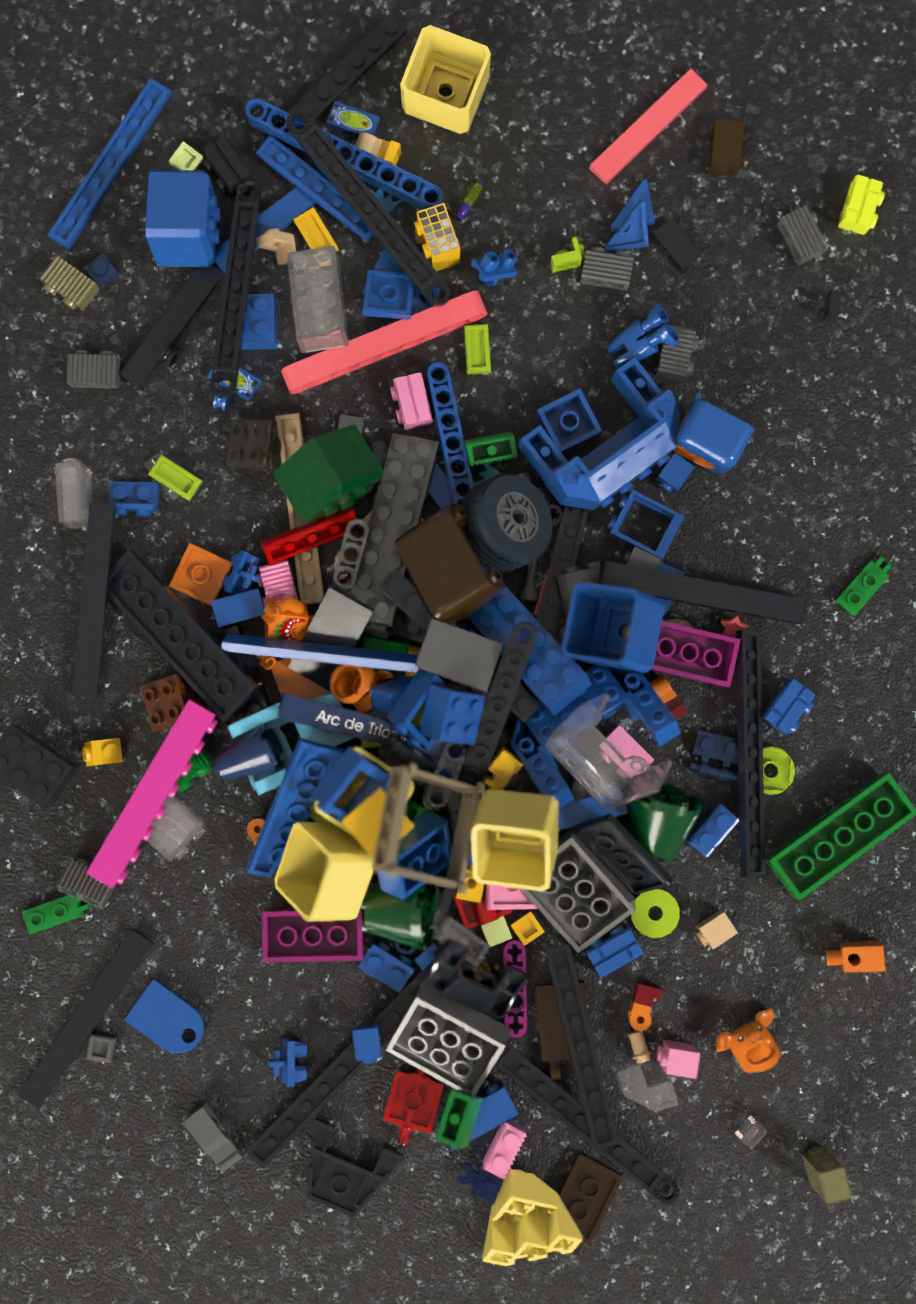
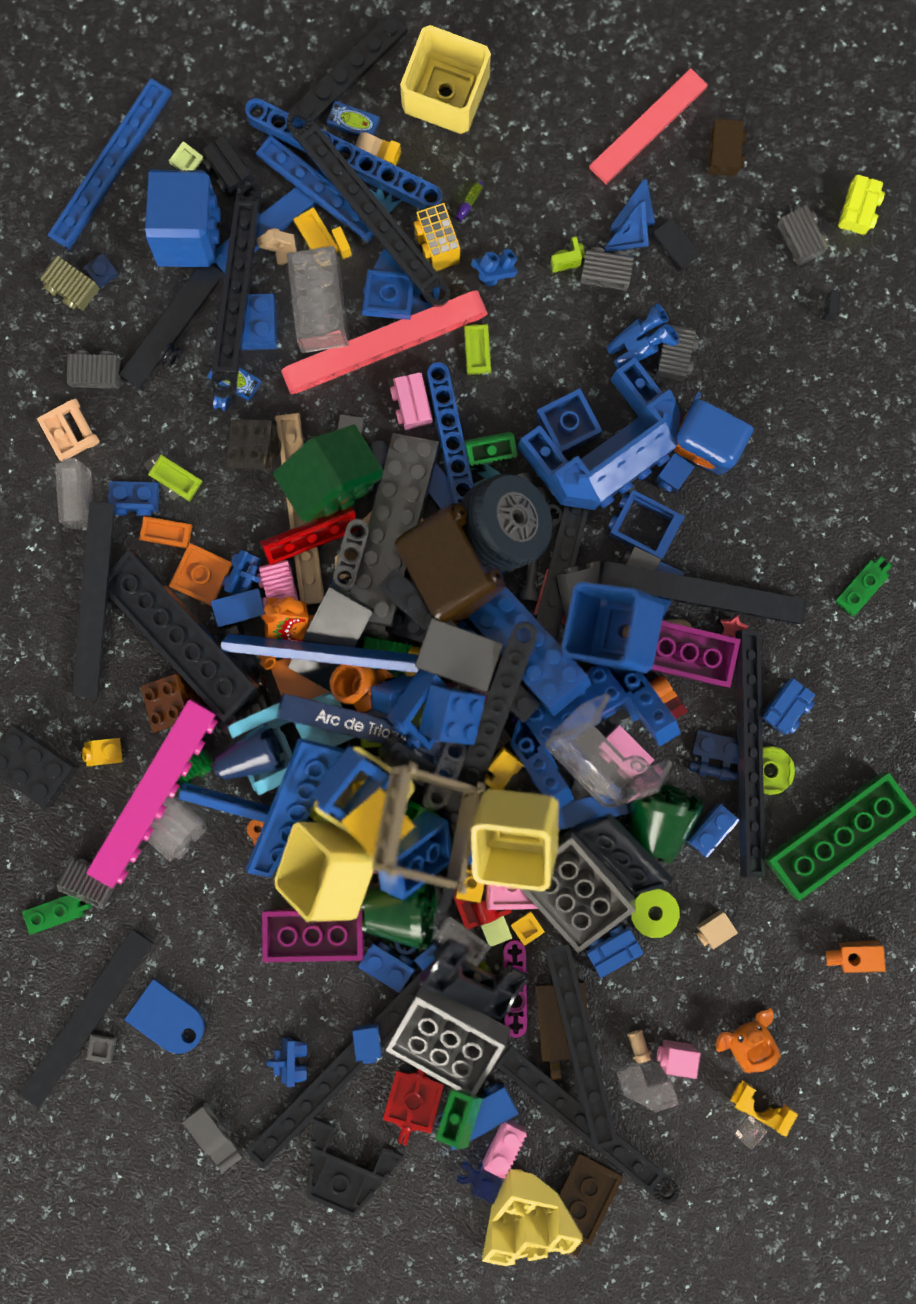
leg [628,980,663,1031] -> none
olive brick [802,1147,852,1204] -> none
none -> light nougat plate [37,399,100,462]
none -> orange tile [139,516,192,549]
none -> blue tile [179,782,271,822]
none -> yellow tile [332,227,352,259]
none -> yellow piece [730,1080,798,1137]

